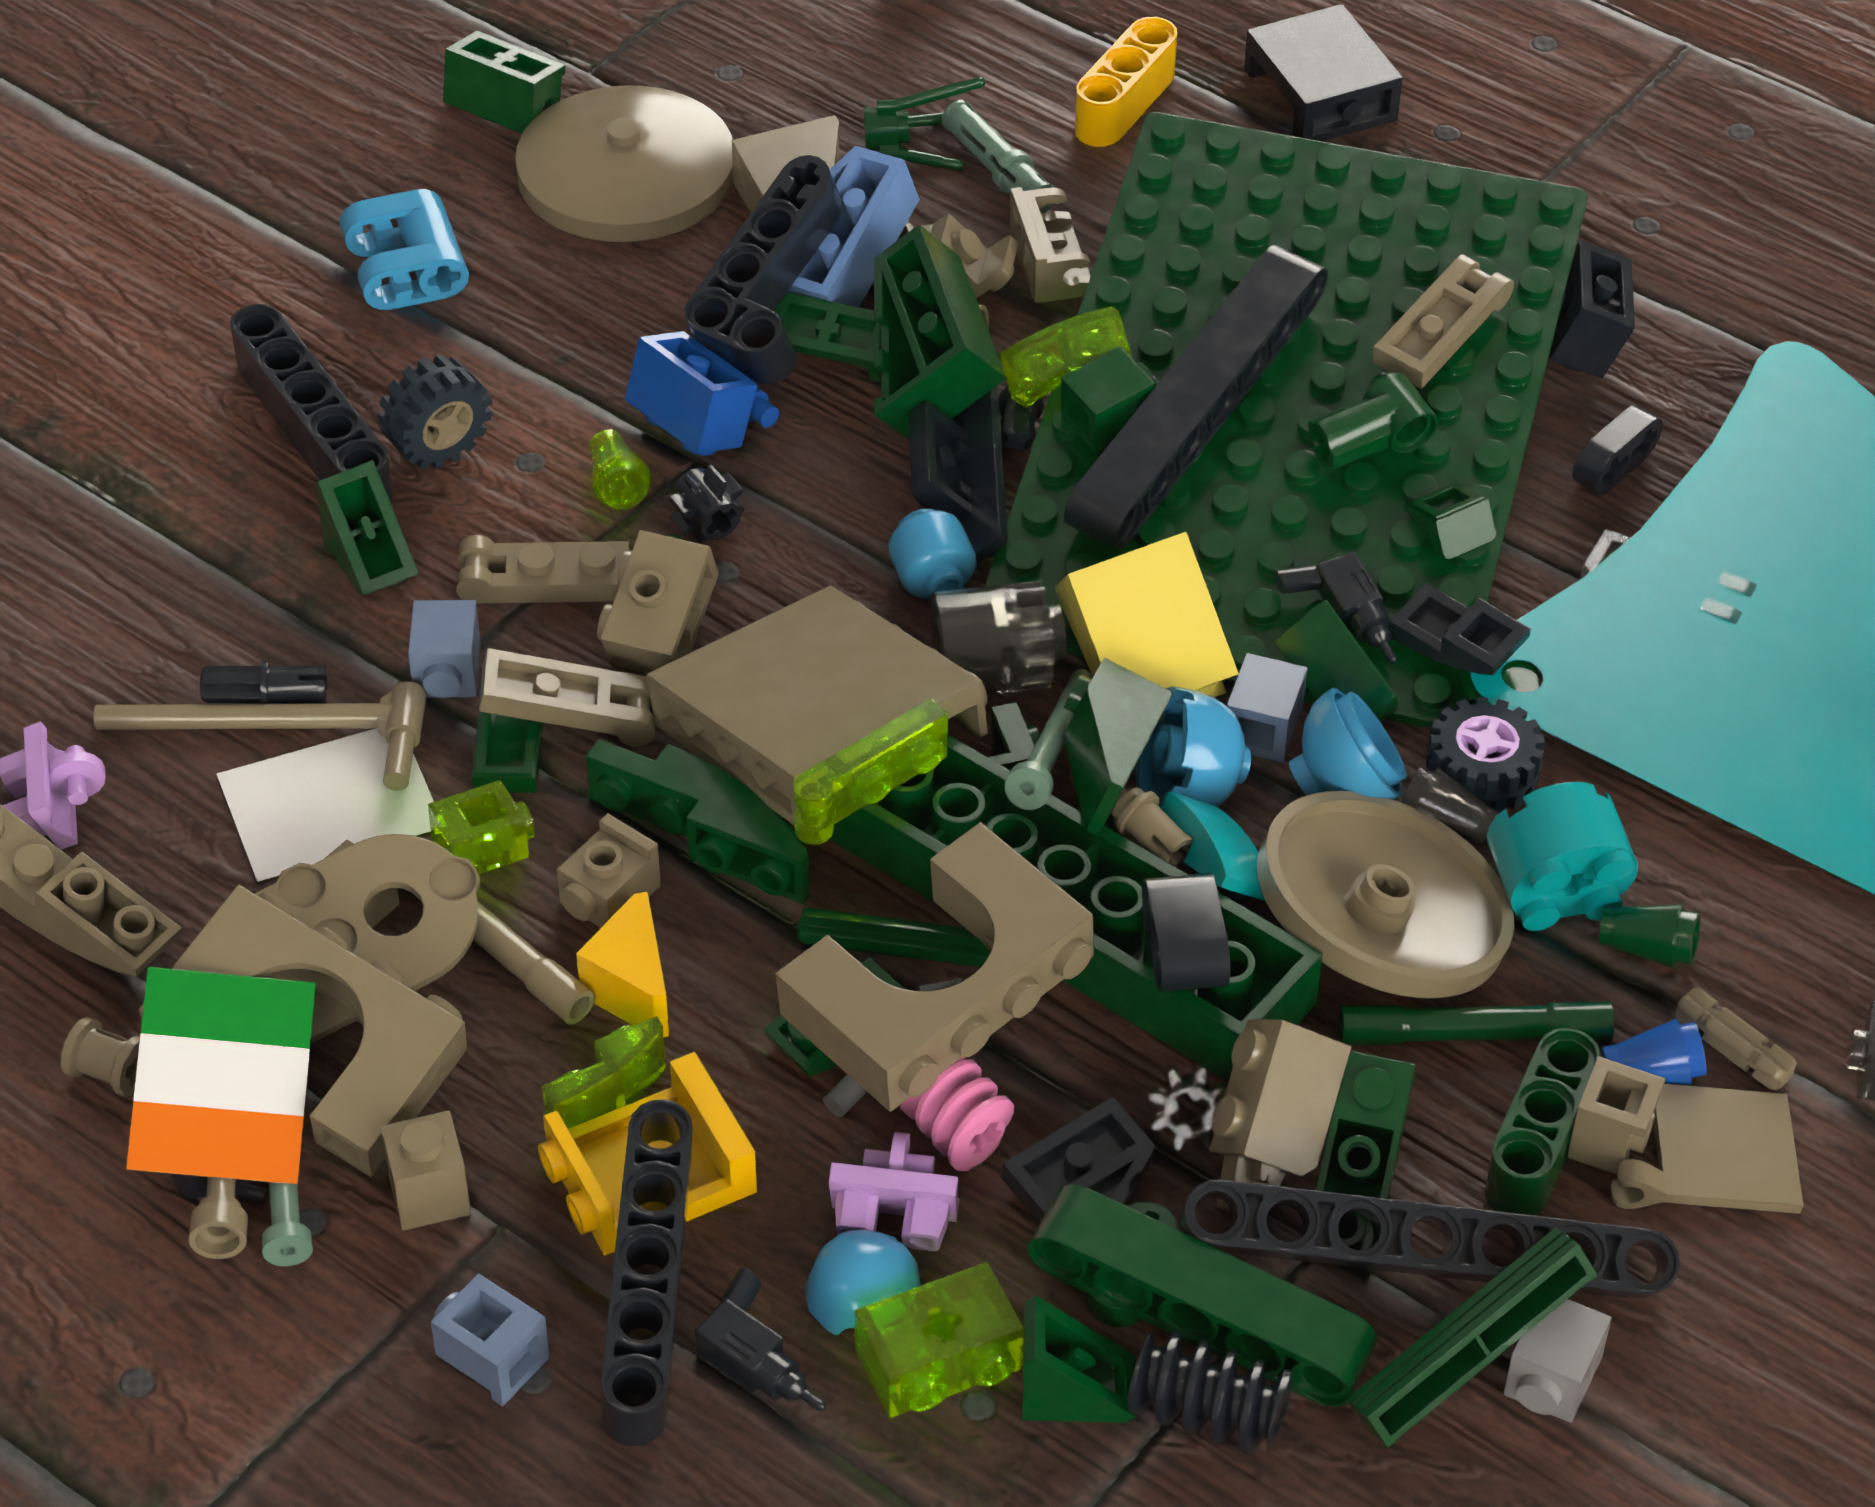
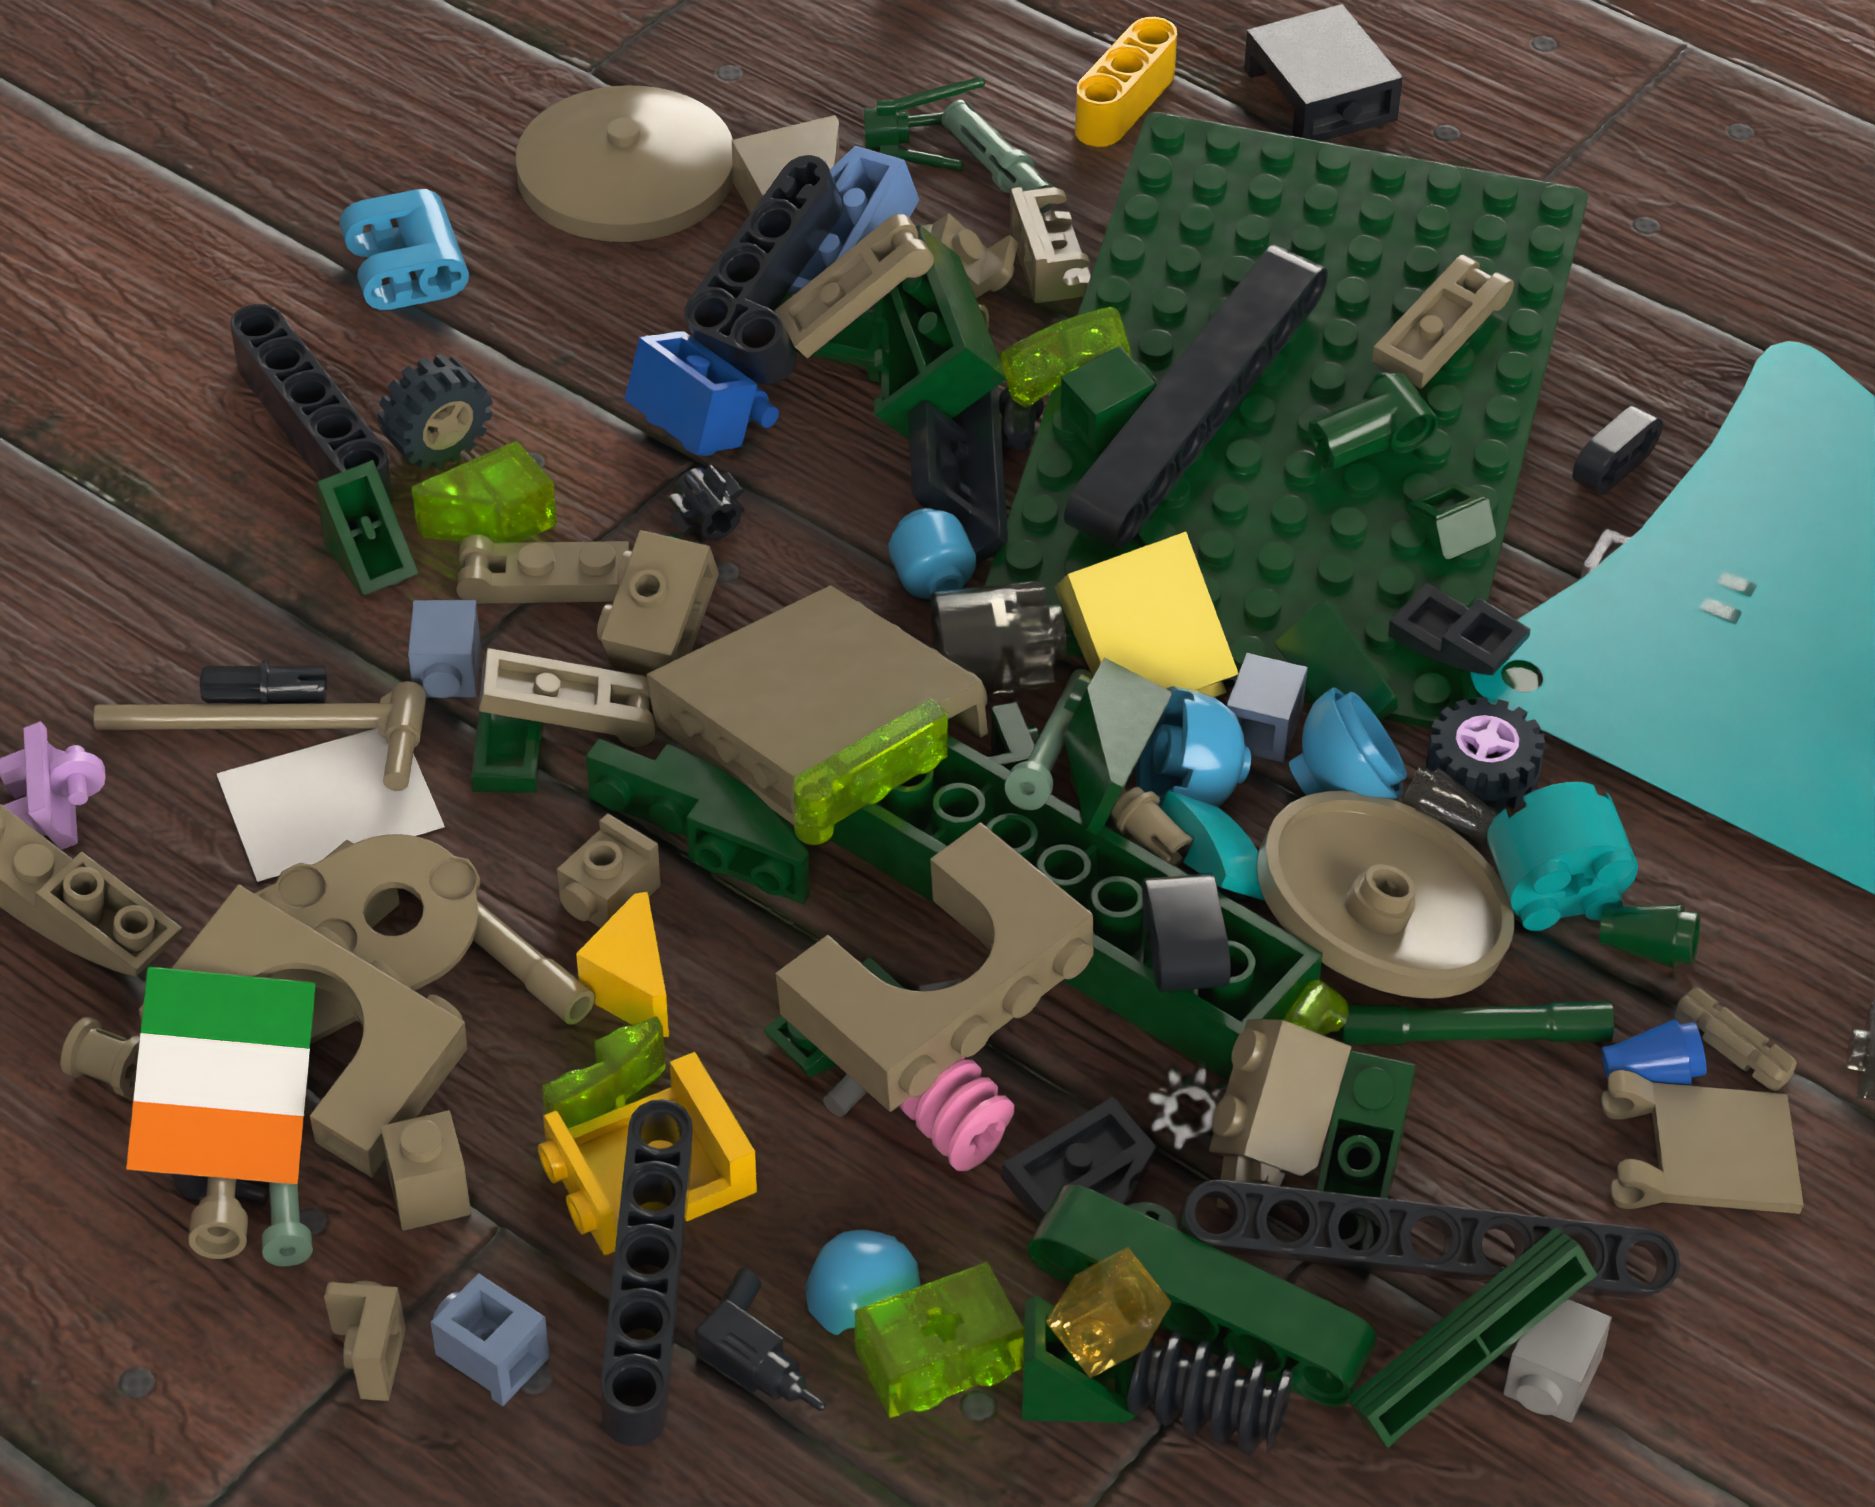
clear neon green brick [428,780,535,874] -> none
dark green hinge [443,31,565,134] -> none
clear neon green cone [589,430,651,509] -> none
dark green axle [798,908,990,967] -> none
lavender hips [829,1132,959,1251] -> none
black piece [1274,552,1397,663] -> none
dark green beam [1484,1028,1600,1216] -> none
black brick [1550,240,1635,378] -> none
dark tan brick [1567,1056,1666,1174] -> none
none -> dark tan bracket [324,1281,406,1401]
none -> clear neon green slope [412,441,557,543]
none -> dark tan plate [774,214,934,358]
none -> clear yellow brick [1046,1247,1172,1378]
none -> clear neon green arm [1284,980,1349,1036]

